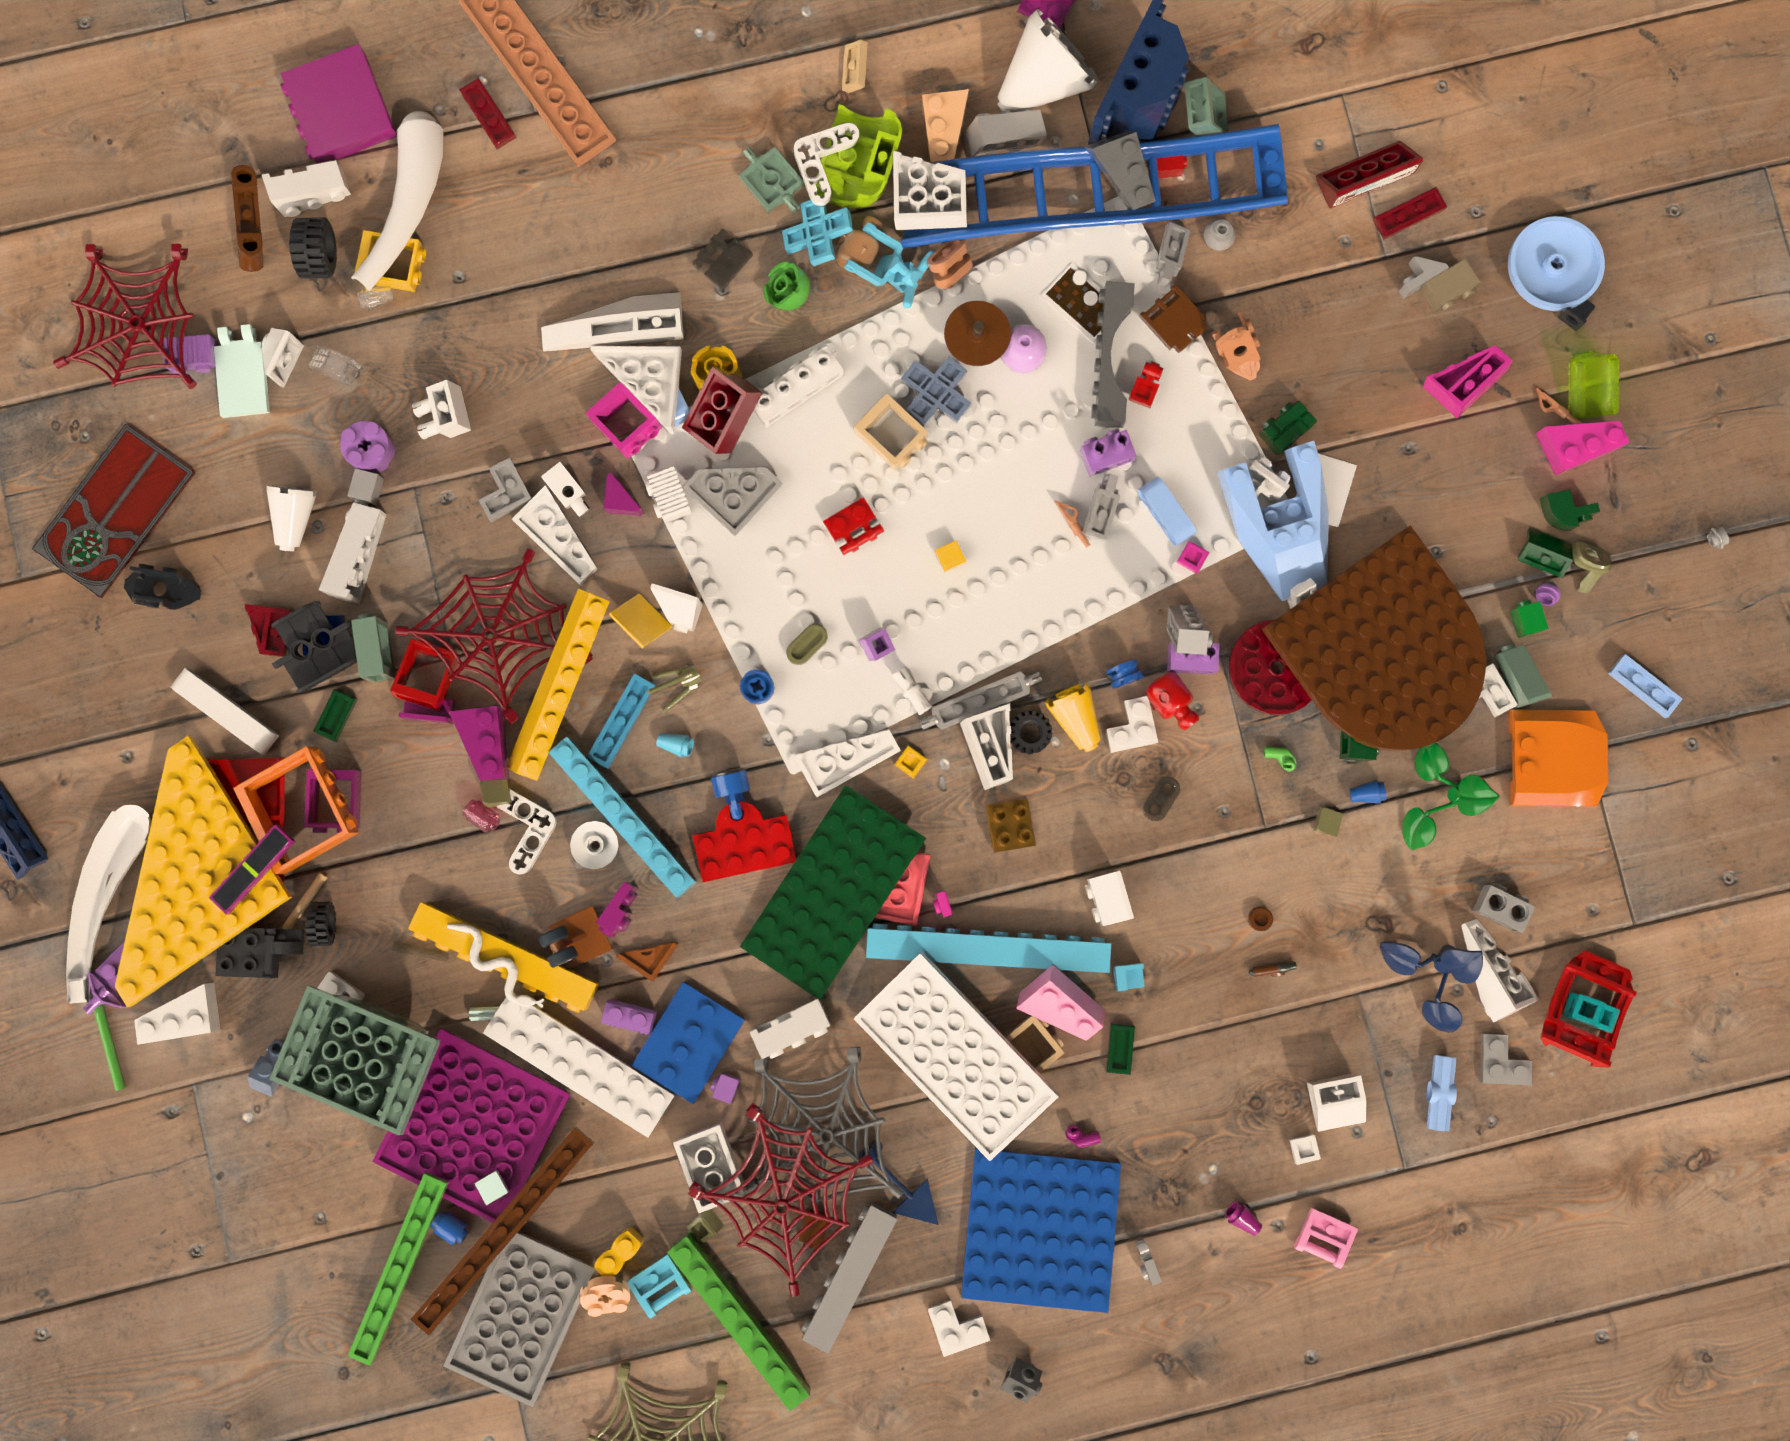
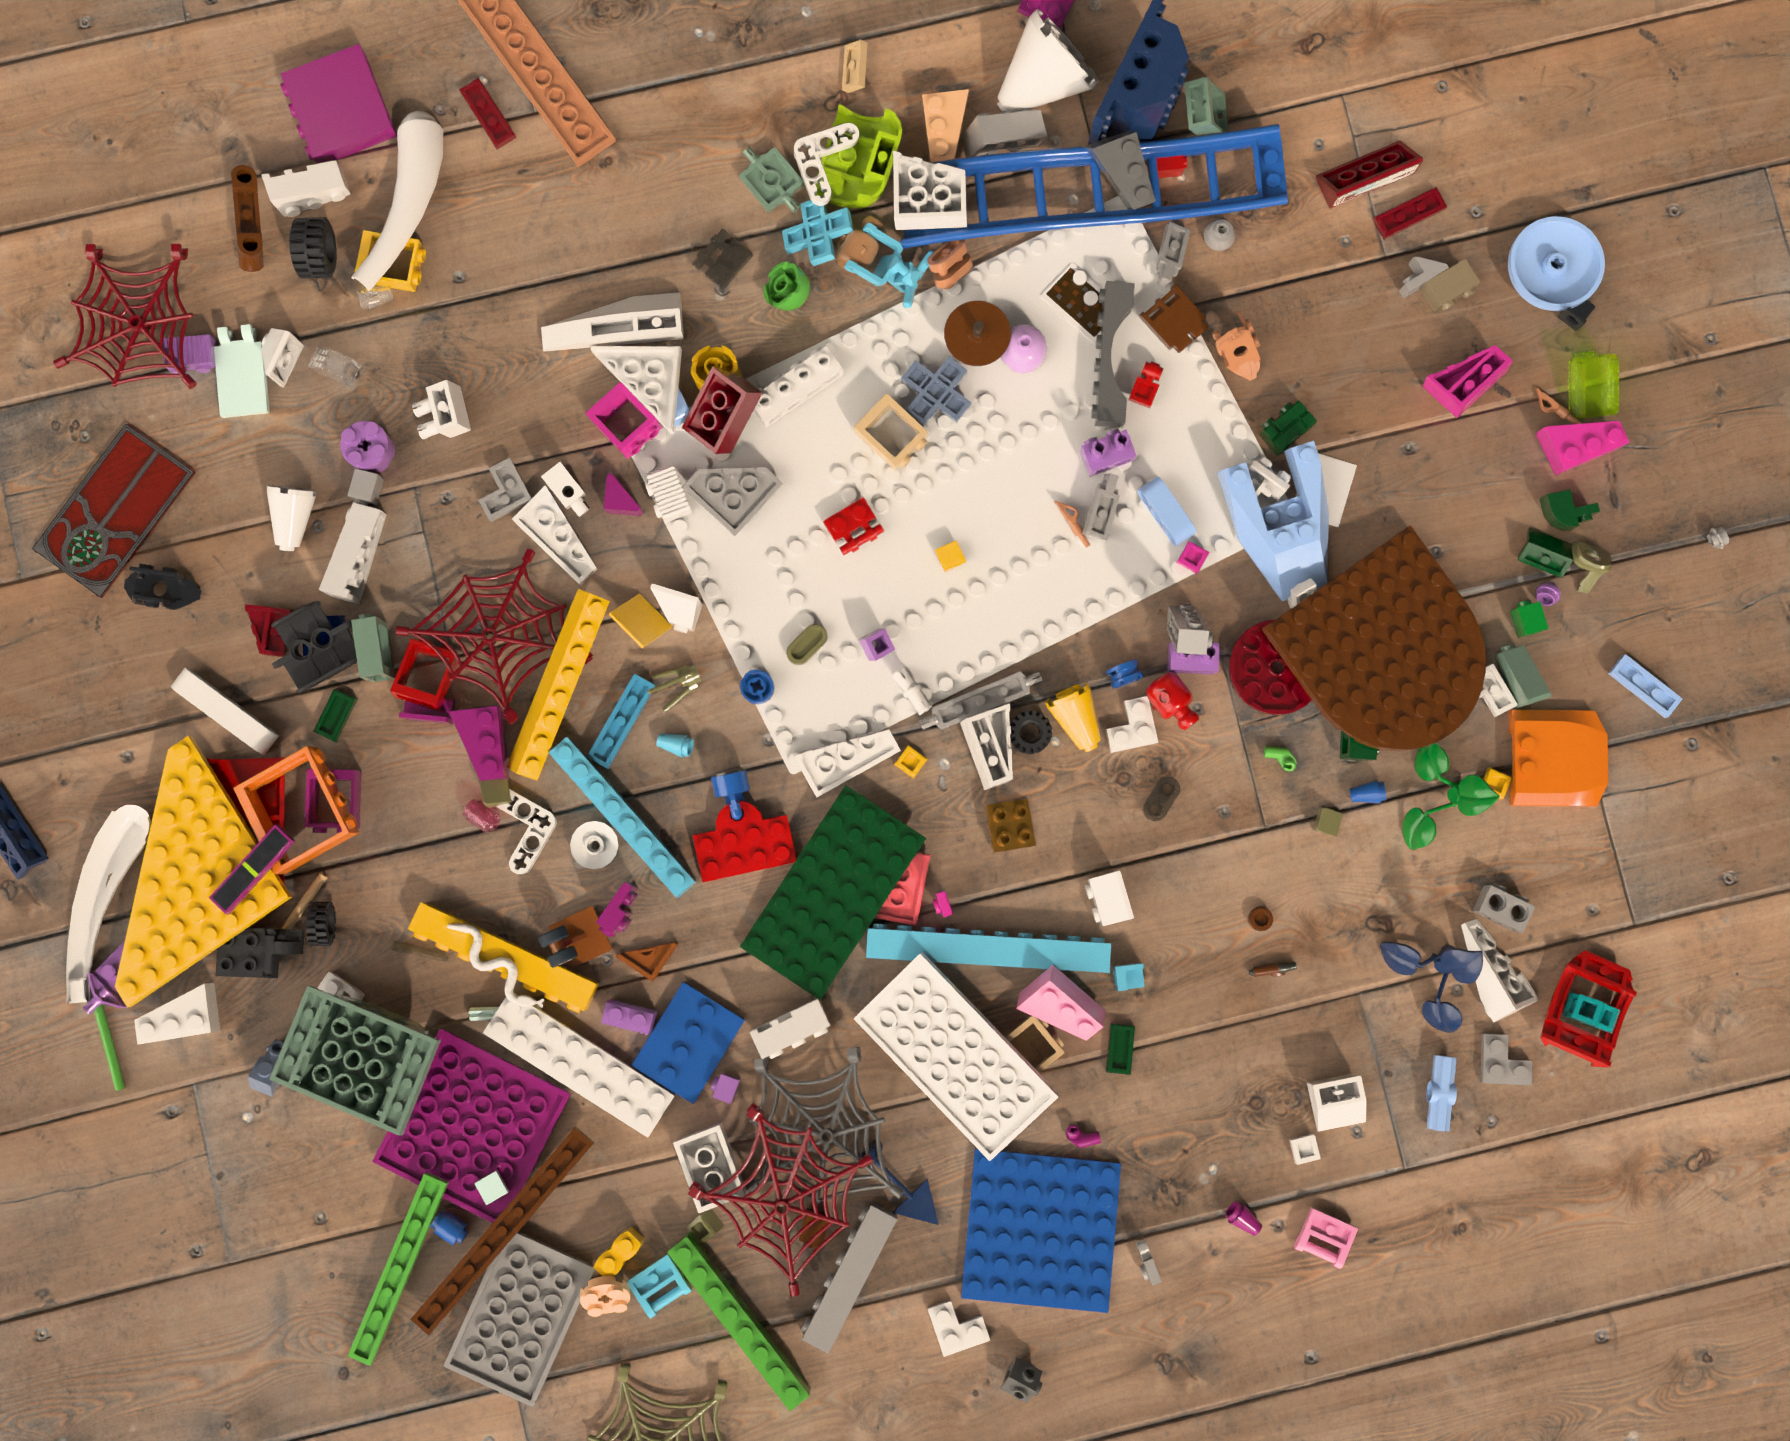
none -> yellow tile [1483,768,1512,800]

